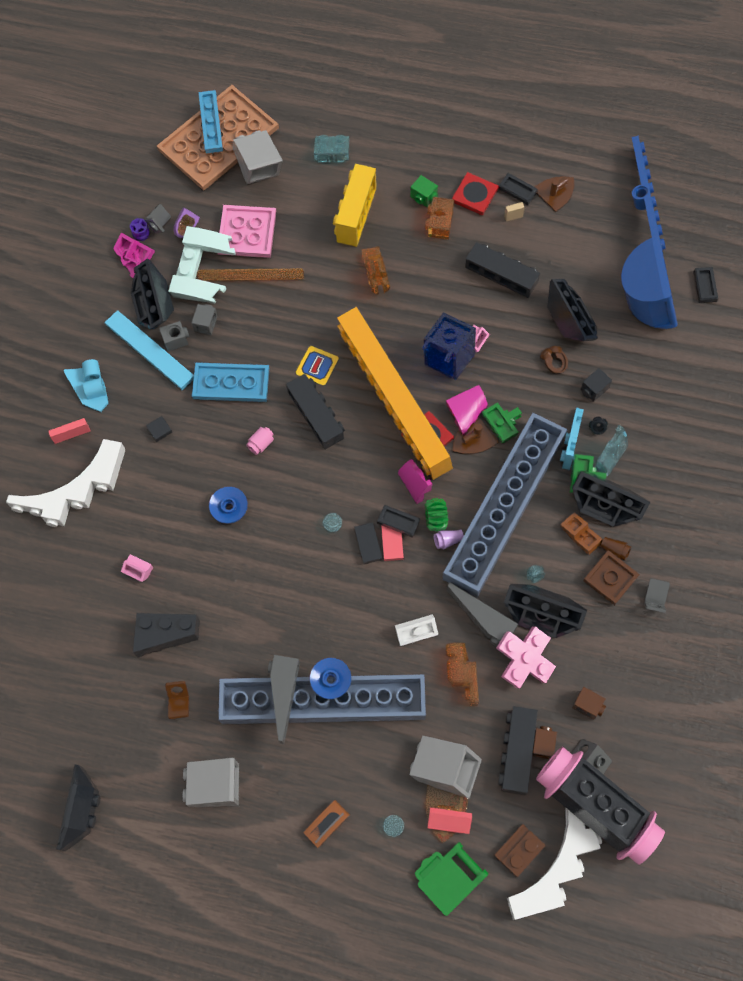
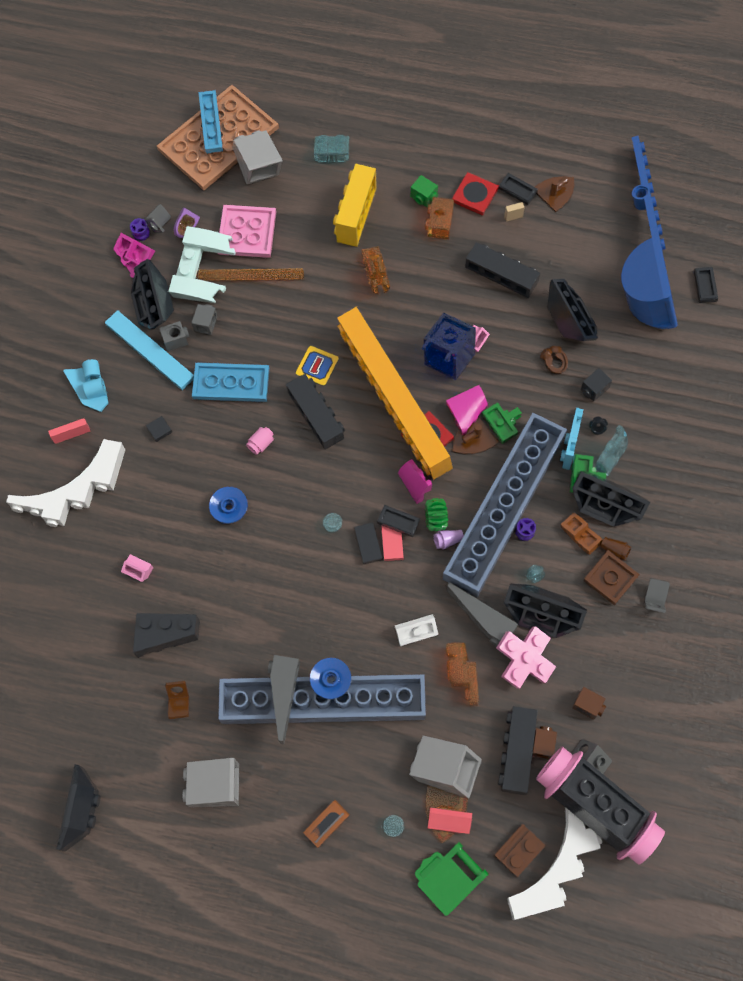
none -> dark purple wheel [515,518,536,541]

